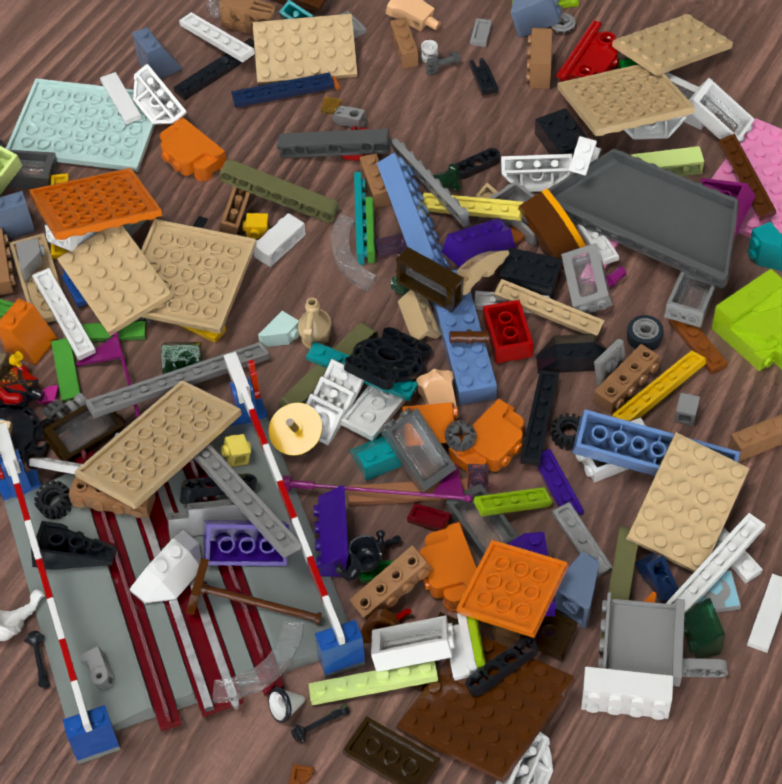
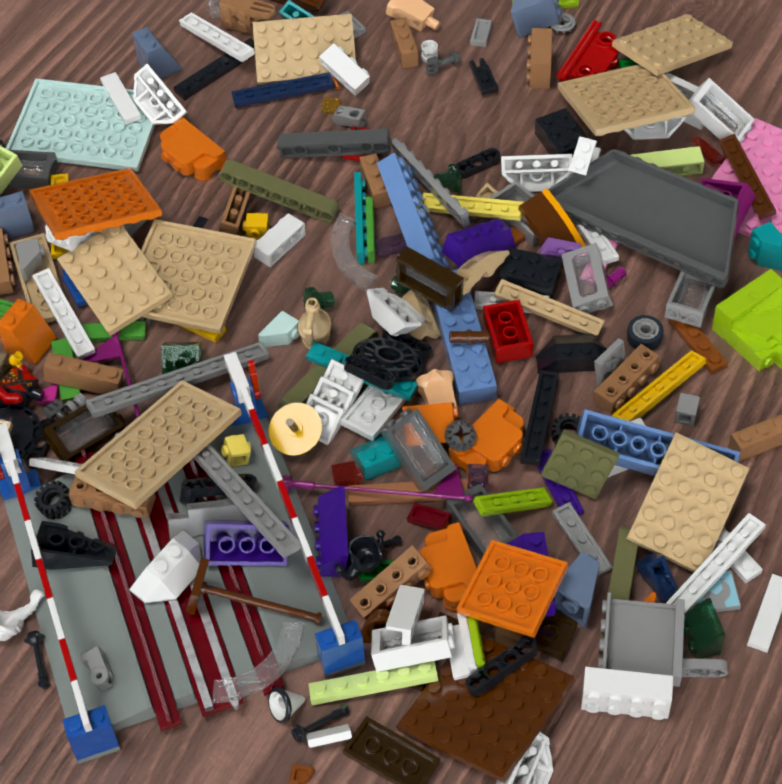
none -> medium nougat brick [43,353,123,394]
none -> clear green gear [303,287,335,309]
none -> white tile [306,724,352,748]
none -> white brick [319,43,370,96]
none -> clear red brick [331,461,362,486]
none -> white wedge [367,288,426,336]
none -> white panel [386,585,425,646]
none -> medium lavender plate [540,237,582,258]
none -> olive plate [540,429,620,499]
none -> clear red plate [691,136,726,164]

